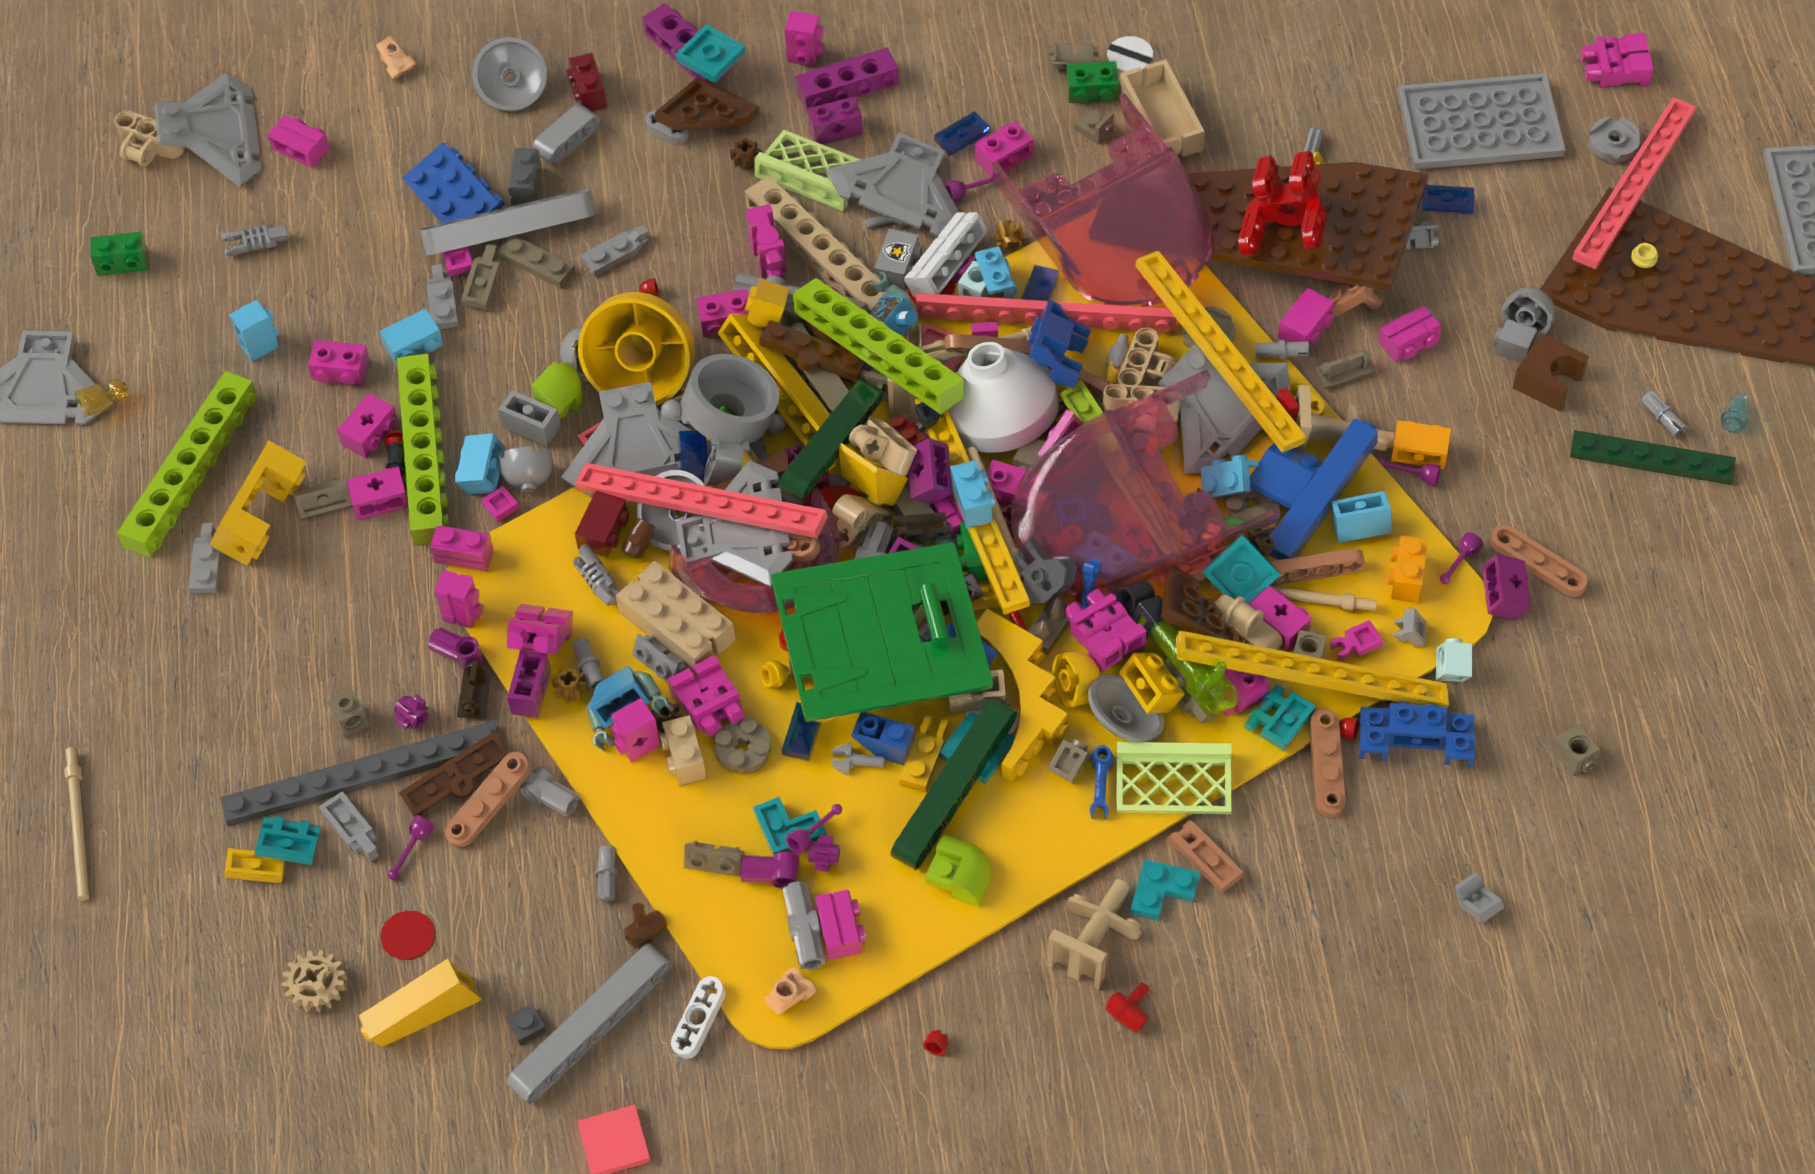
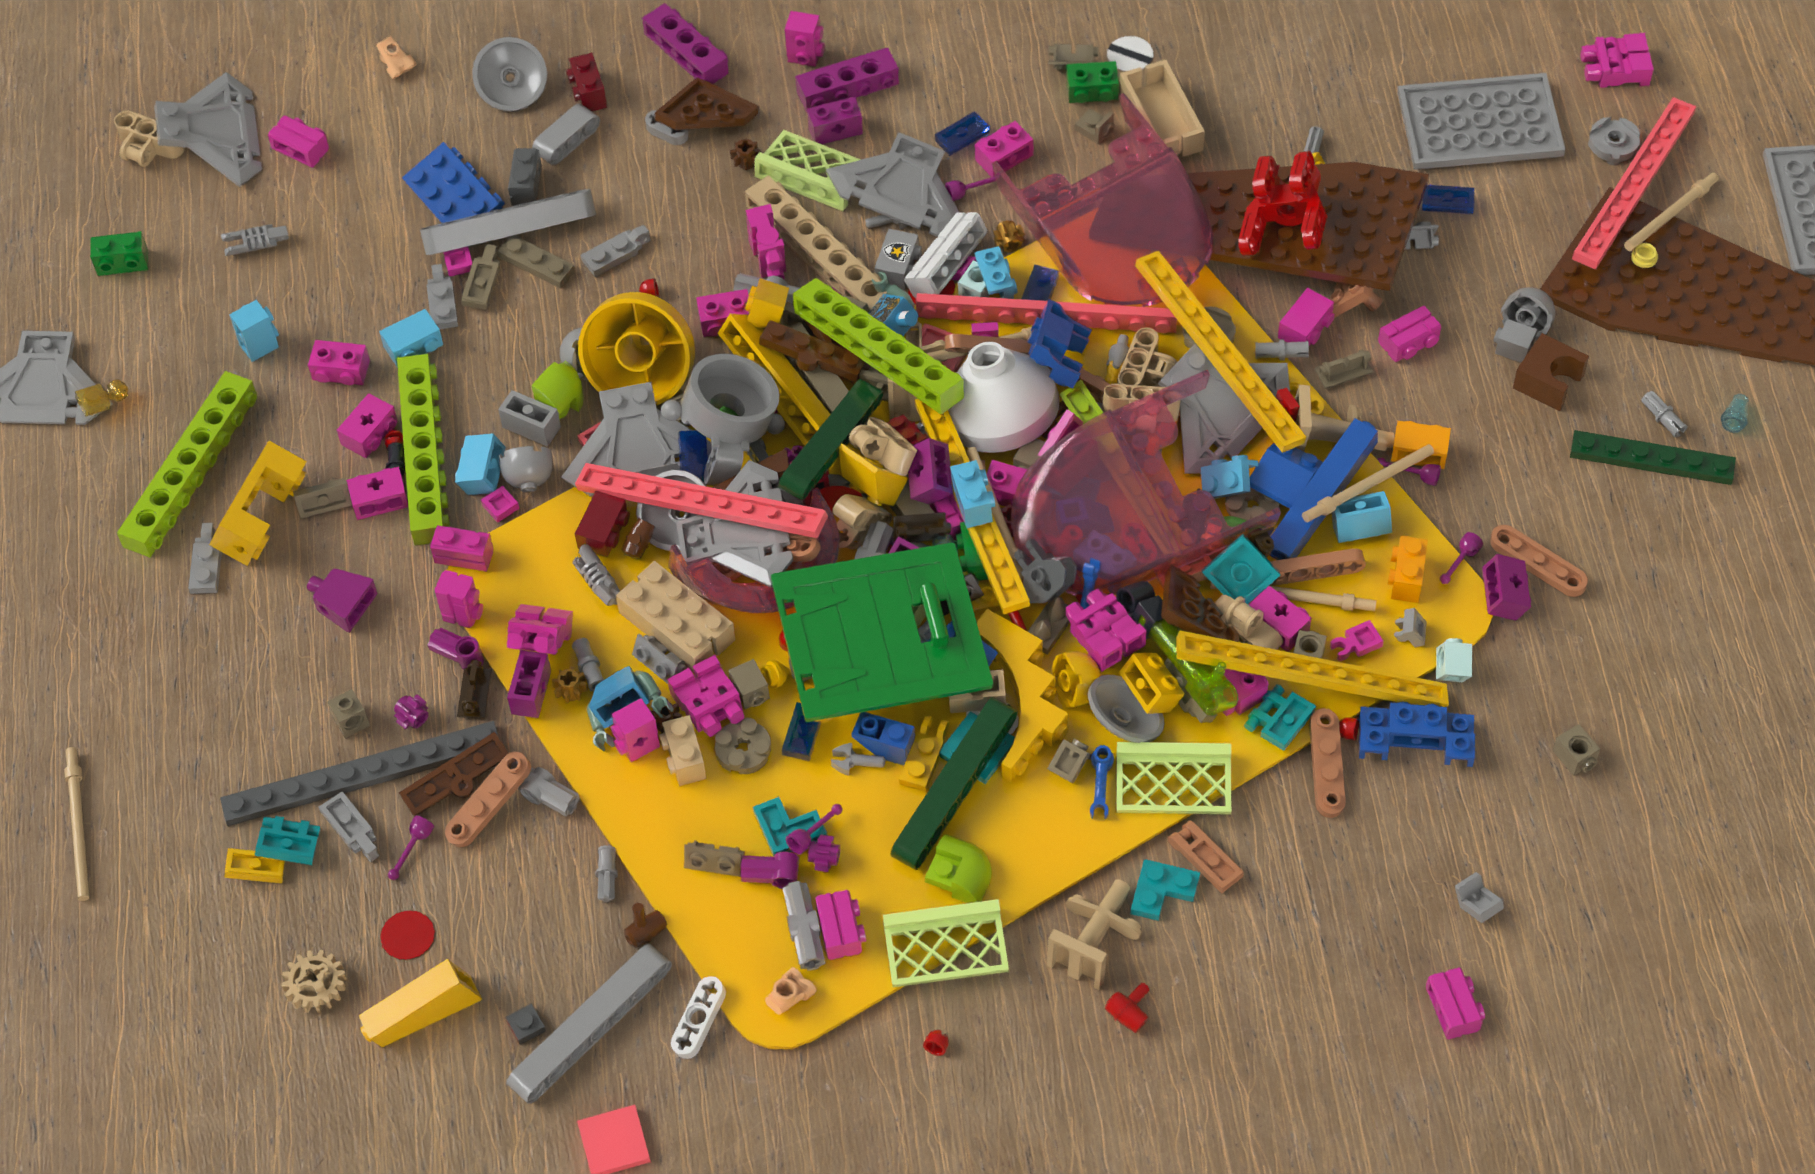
teal plate [675,24,746,83] -> none
black tile [915,402,941,430] -> none
none -> magenta torso [307,568,378,633]
none -> dark tan brick [728,659,770,710]
none -> yellowish green fence [883,899,1009,987]
none -> tan bar [1302,444,1434,523]
none -> dark pink brick [1426,967,1485,1040]
none -> tan bar [1624,173,1719,251]

